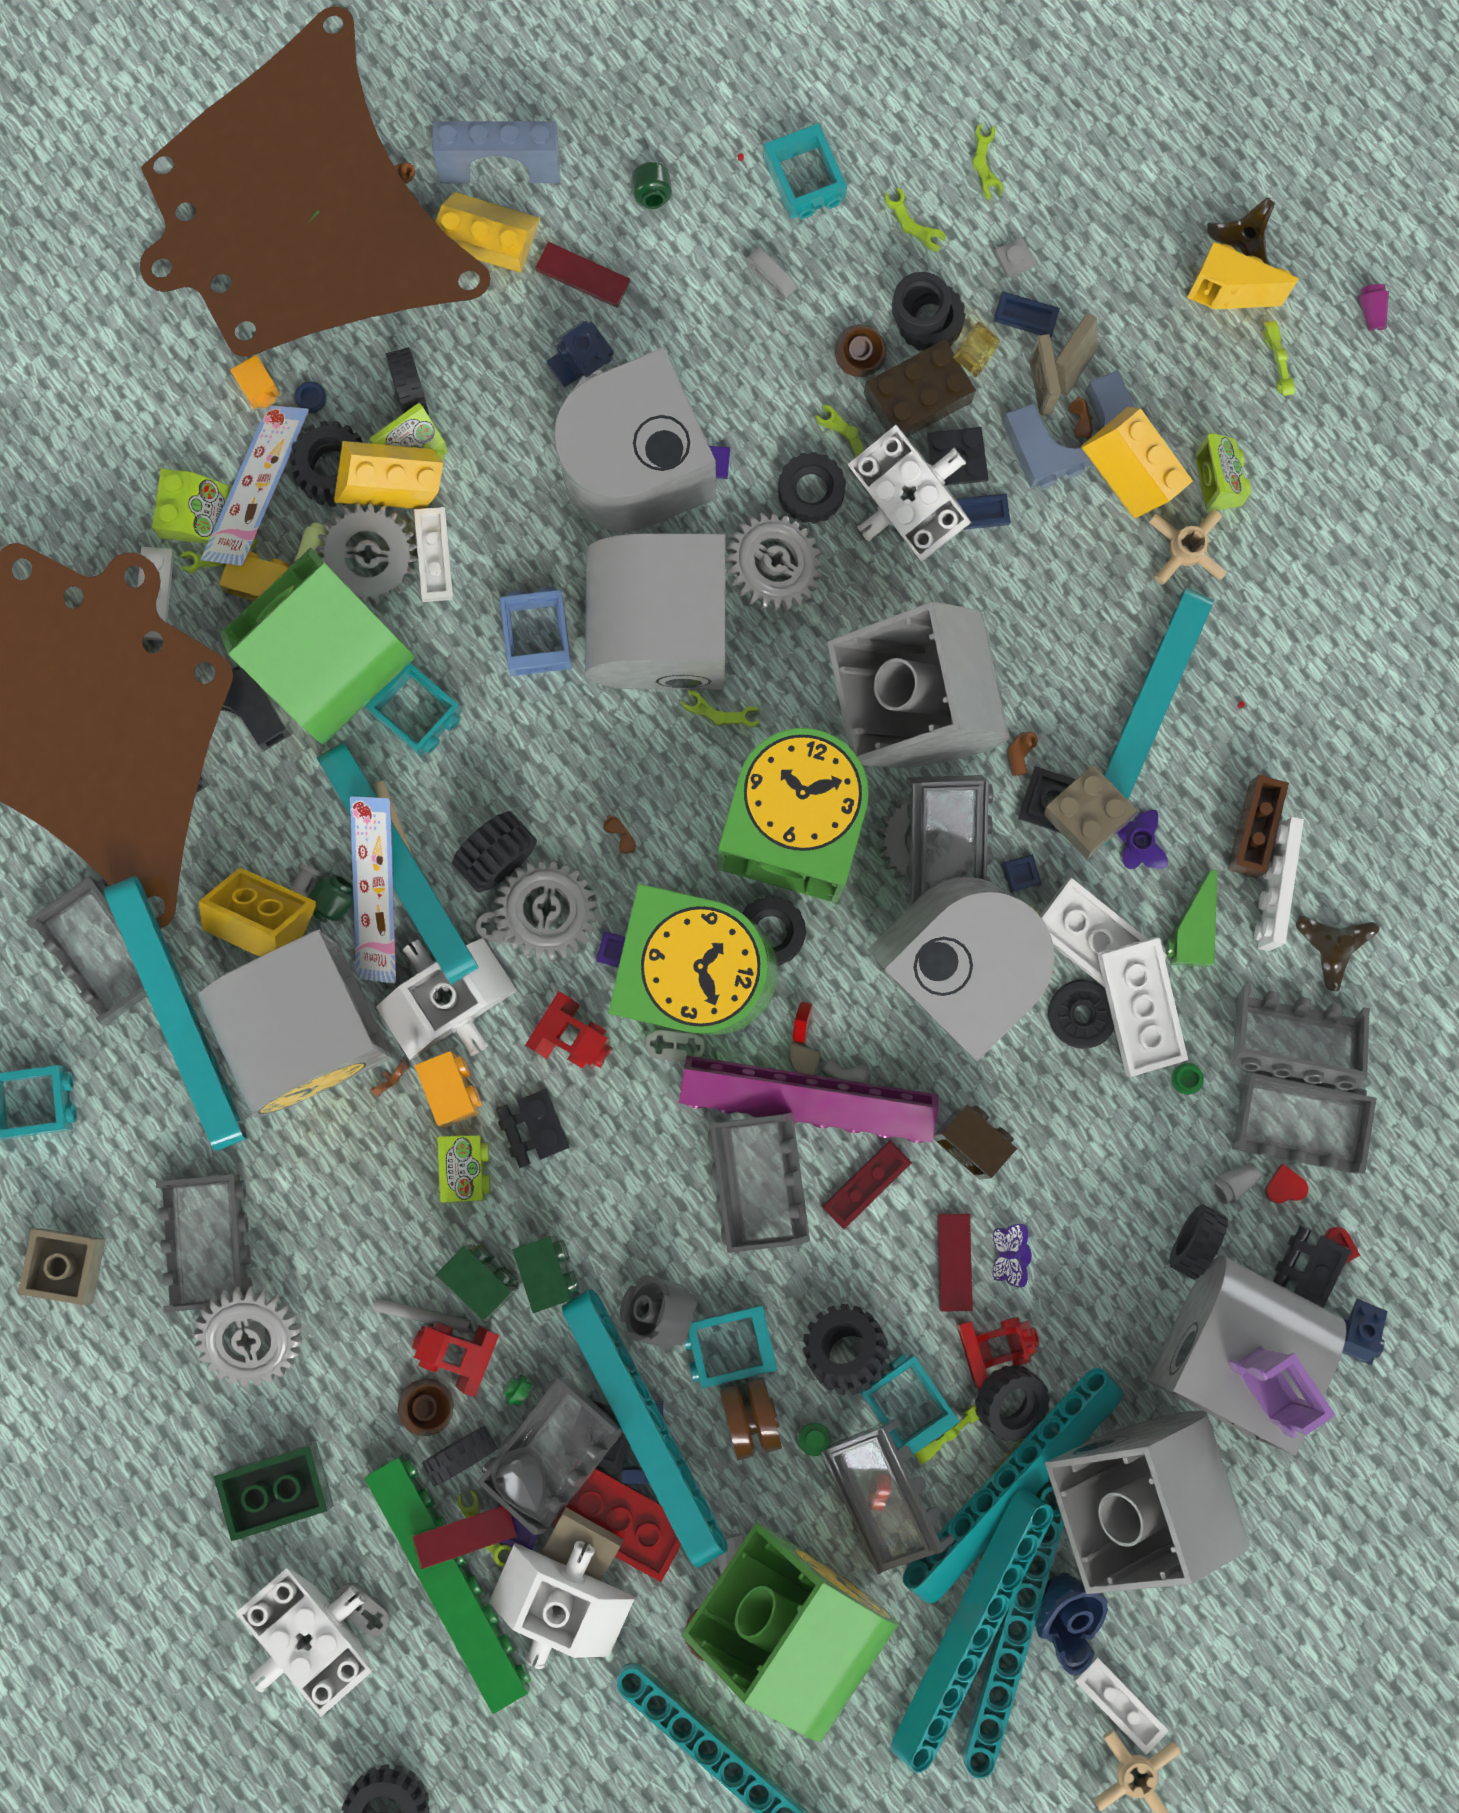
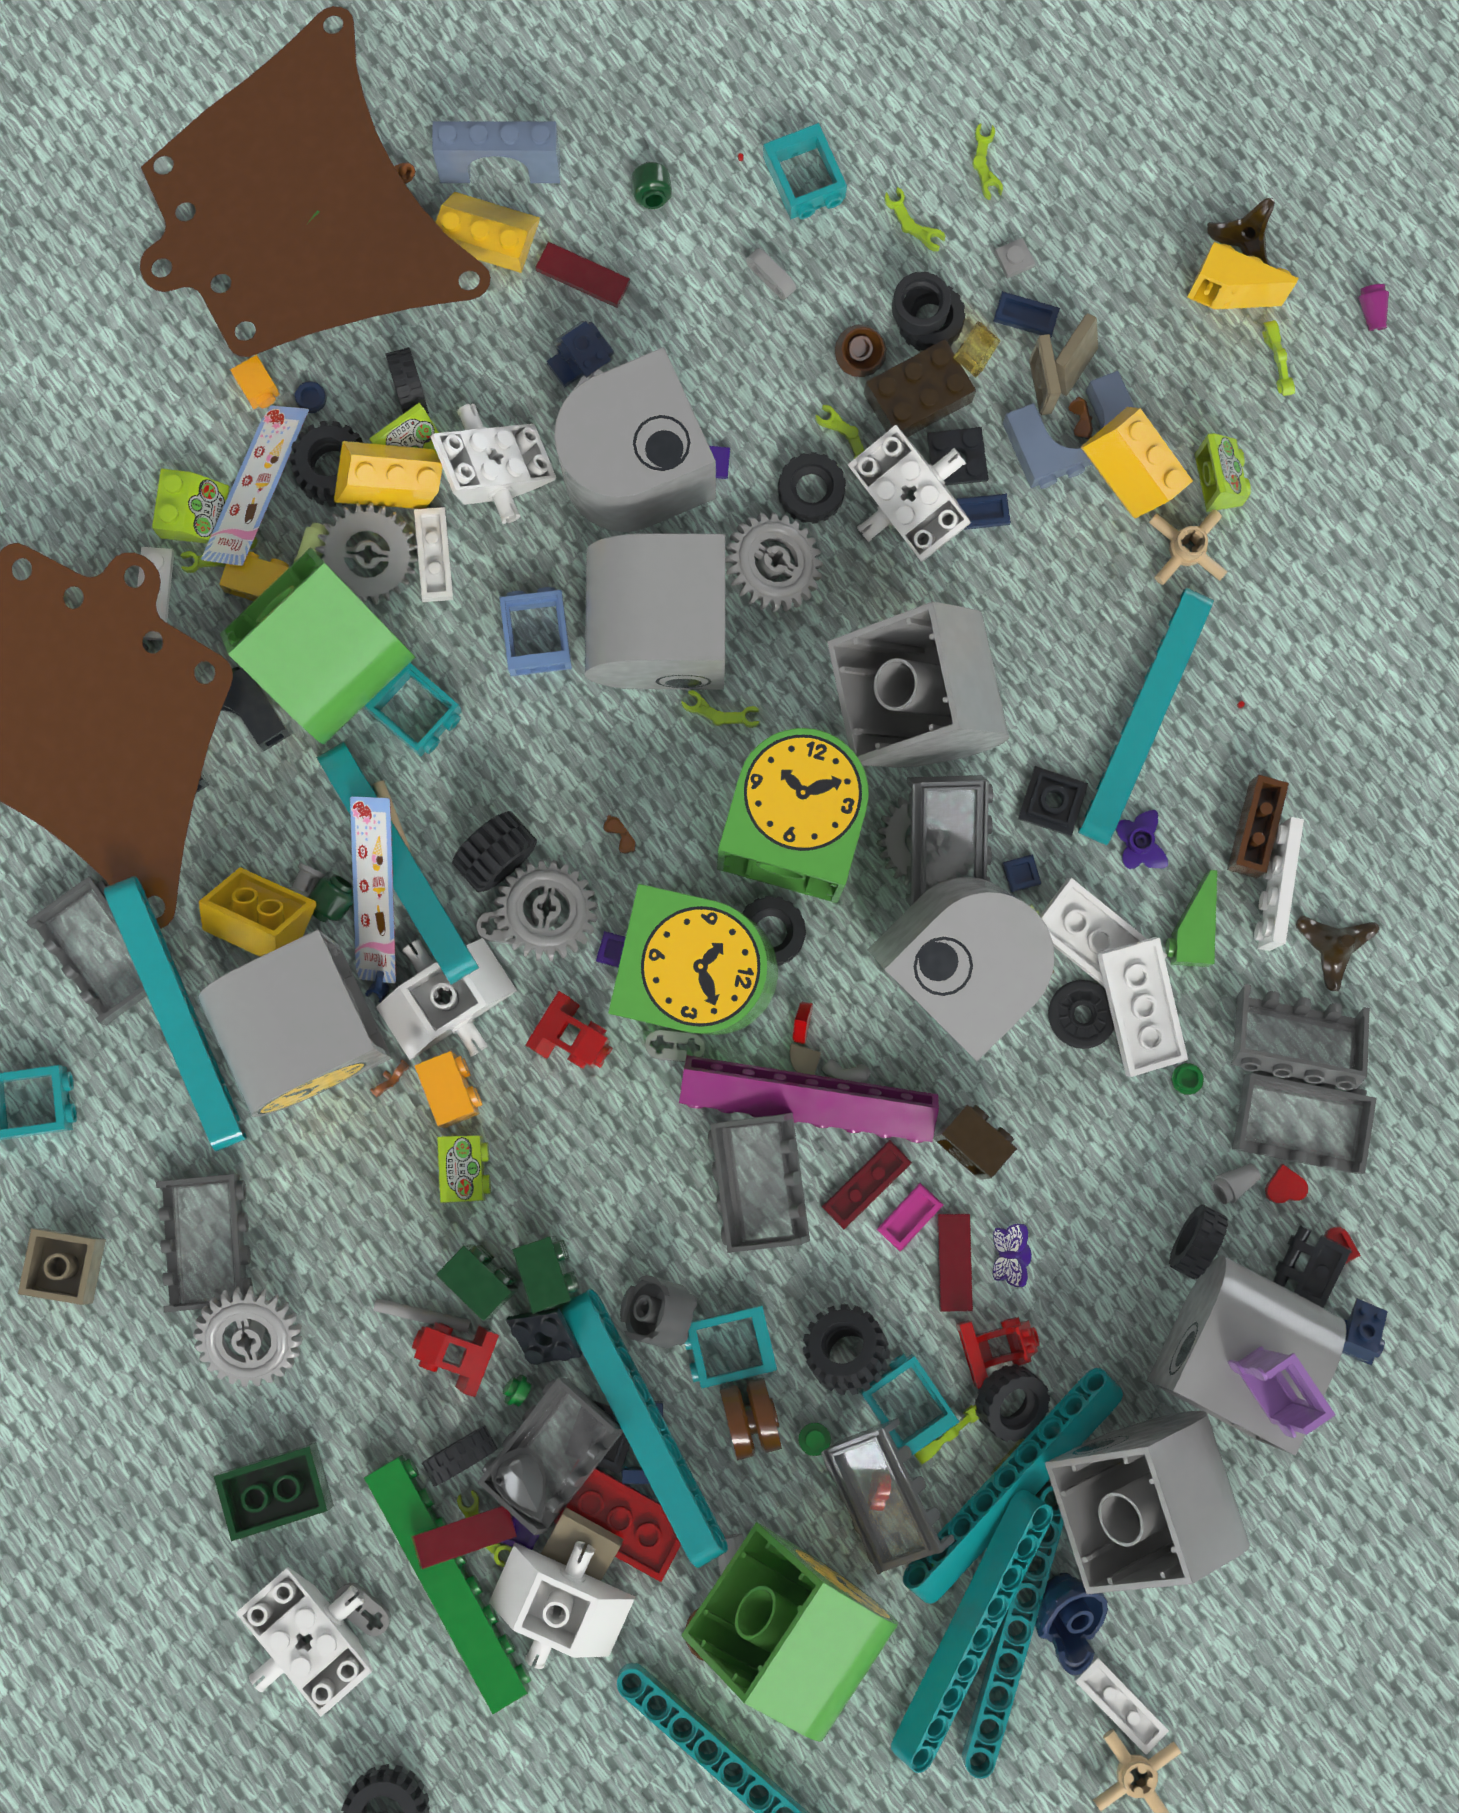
reddish brown hat [398,1378,454,1437] -> none
black plate [496,1089,570,1168] -> none
dark orange arm [1007,731,1038,776] -> none
dark tan brick [1044,765,1137,860] -> none
none -> dark blue hand [365,971,390,1003]
none -> white slope [431,404,556,524]
none -> black piece [506,1308,582,1365]
none -> dark pink tile [876,1183,943,1252]

